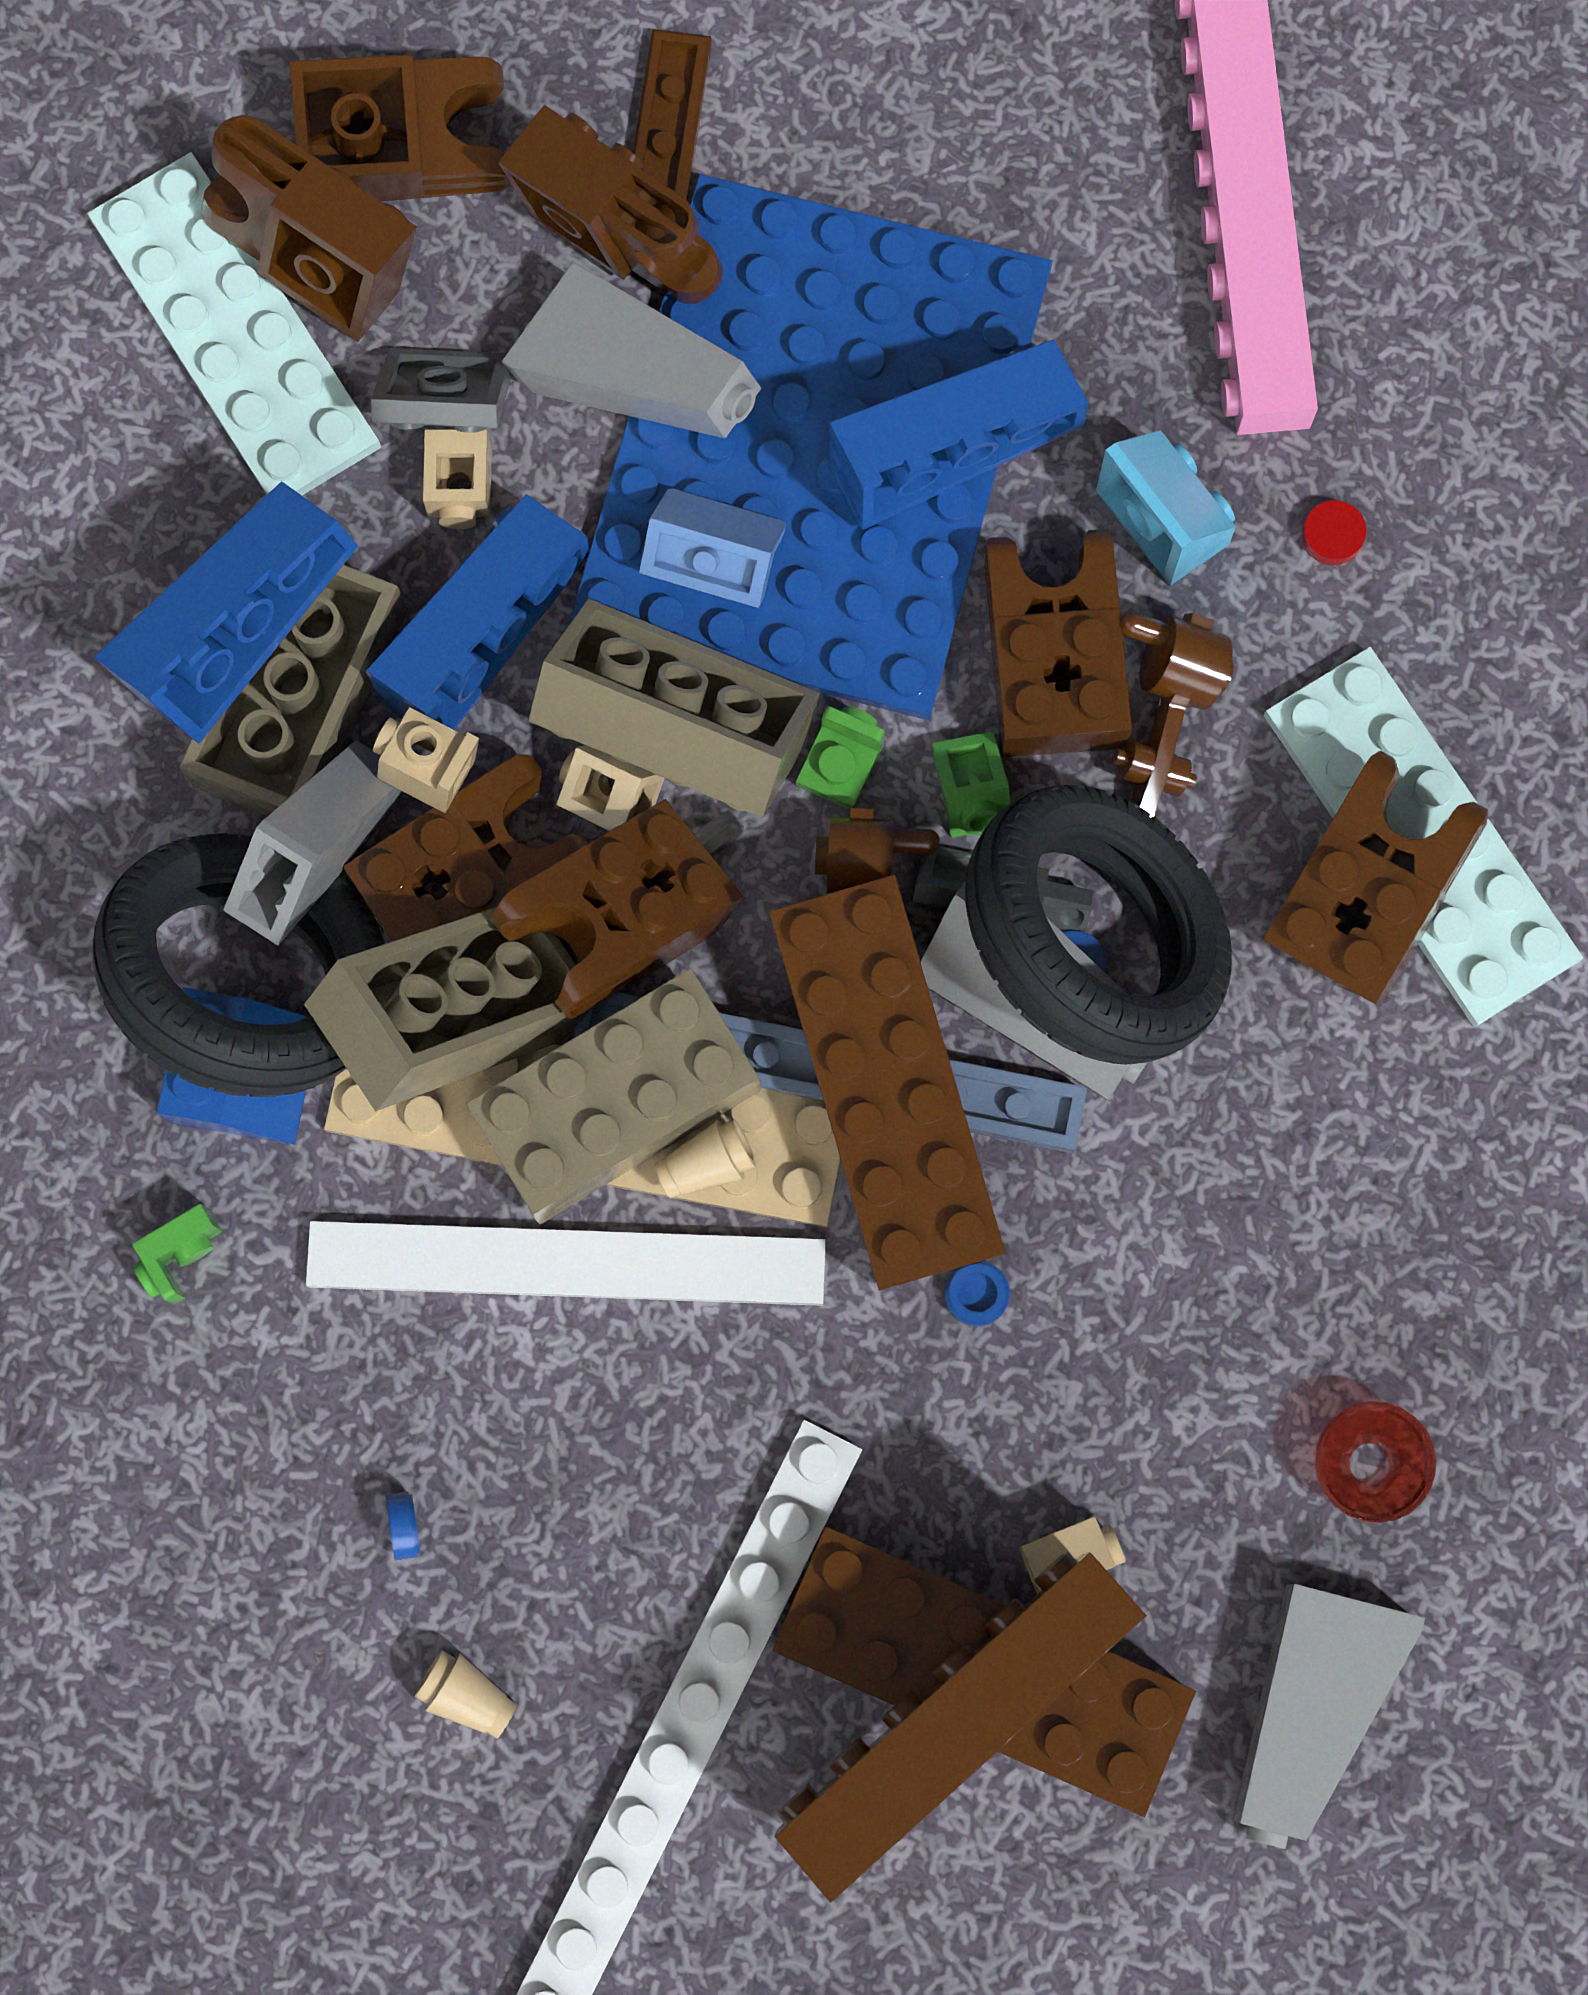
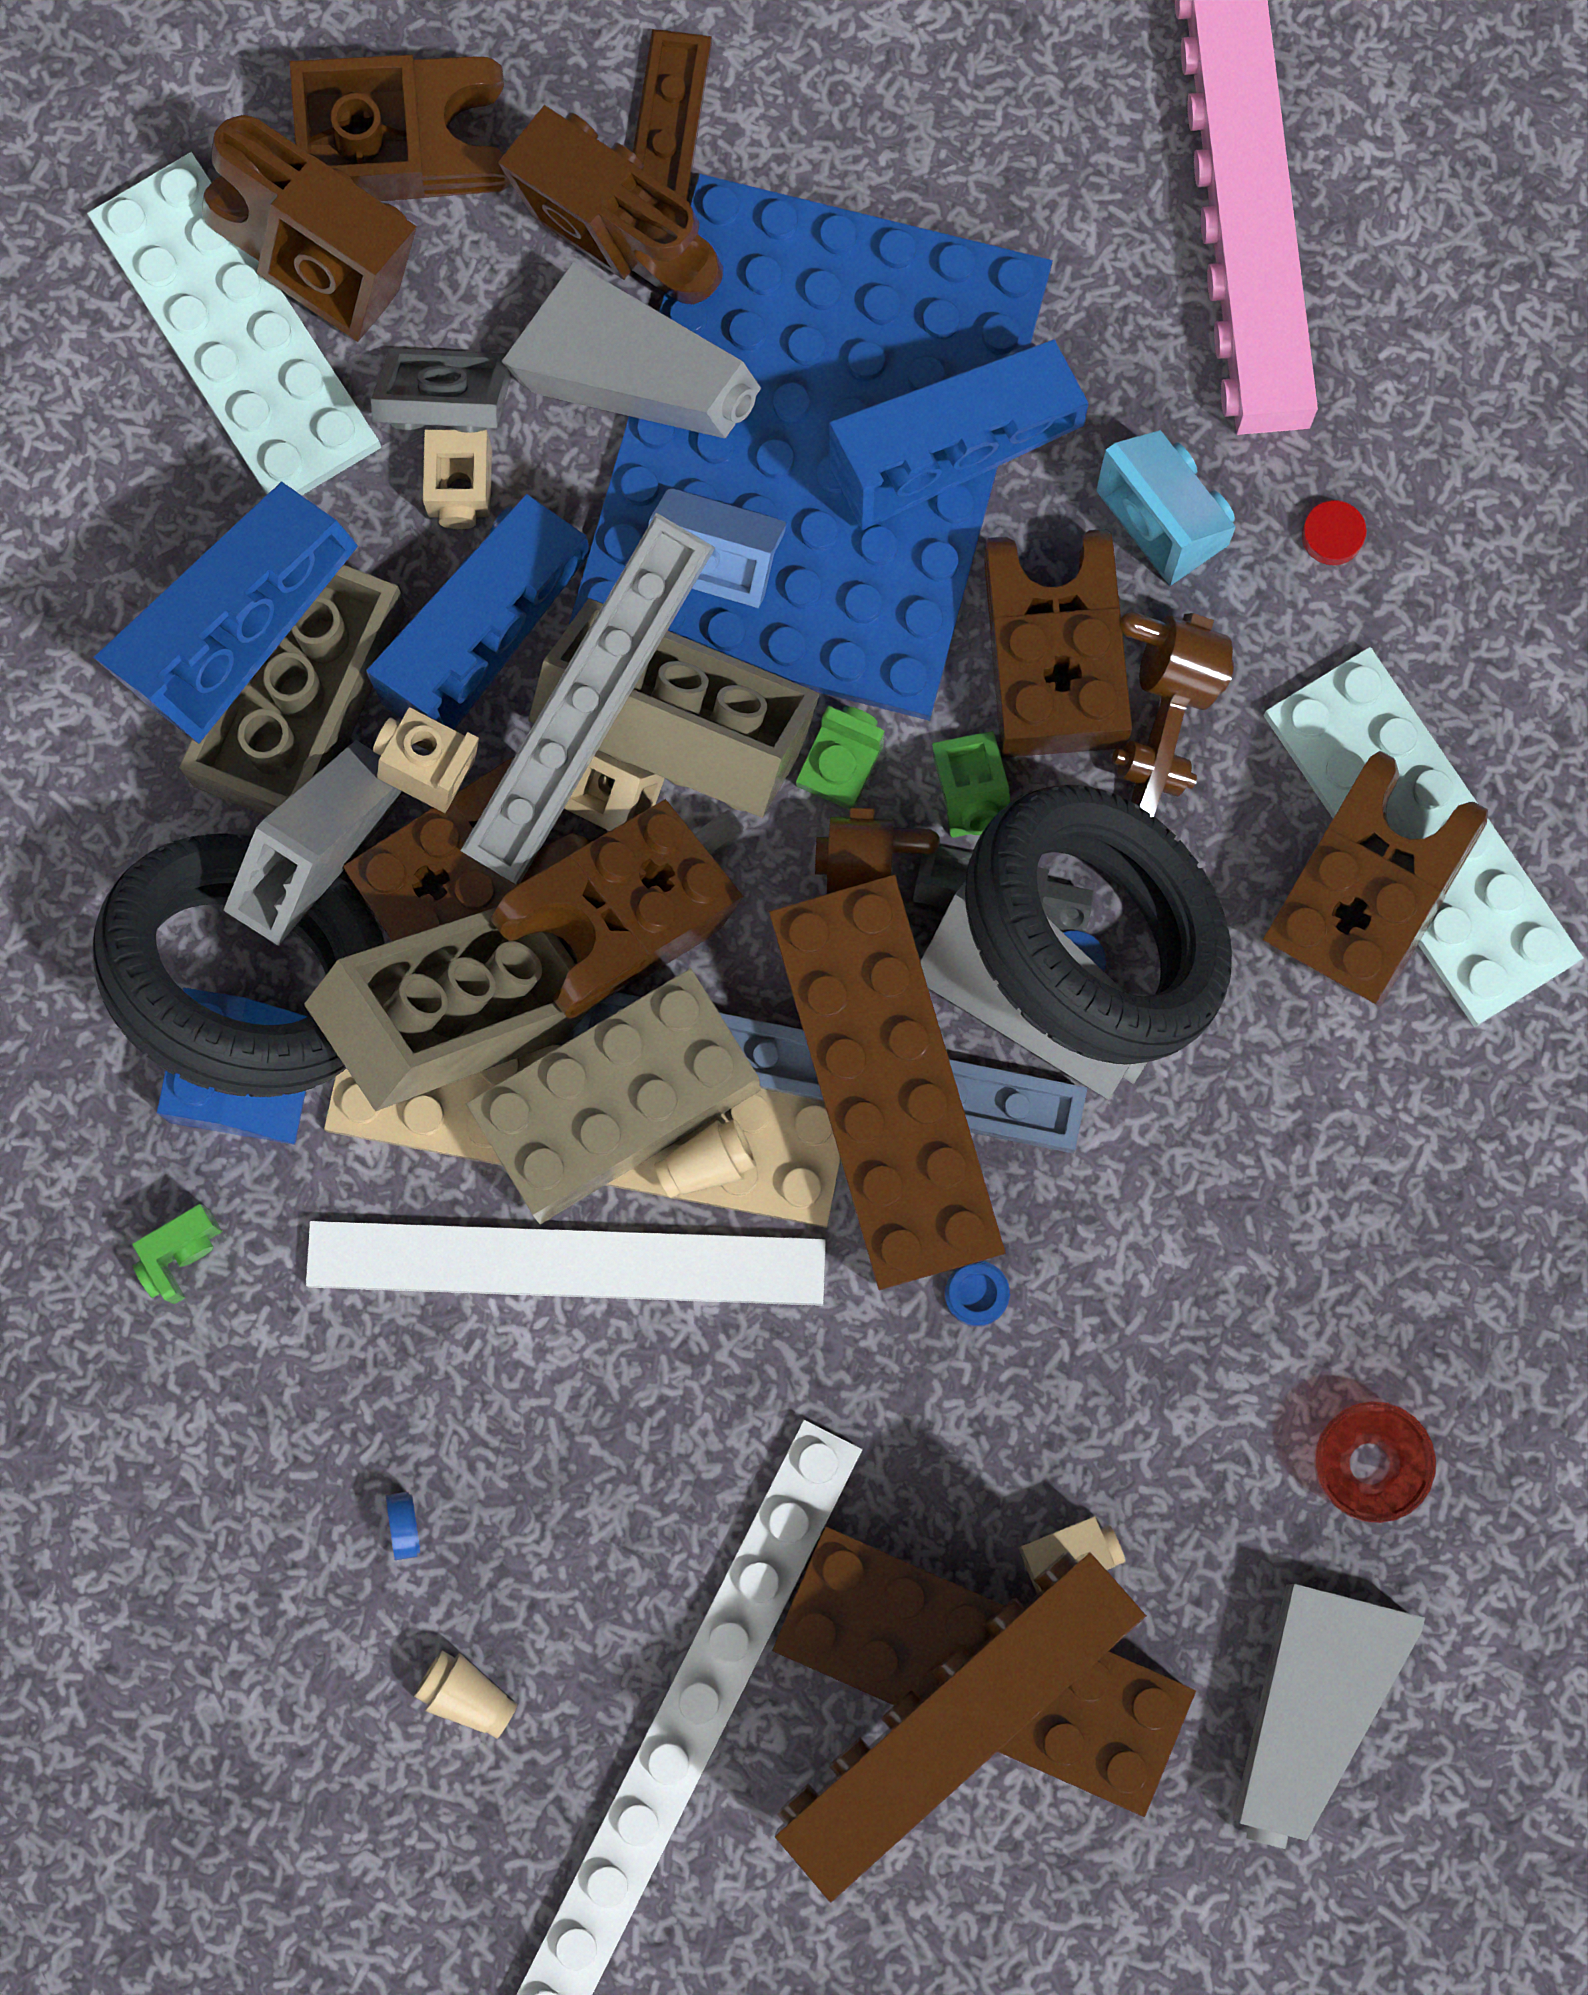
none -> light grey tile [461,513,715,884]

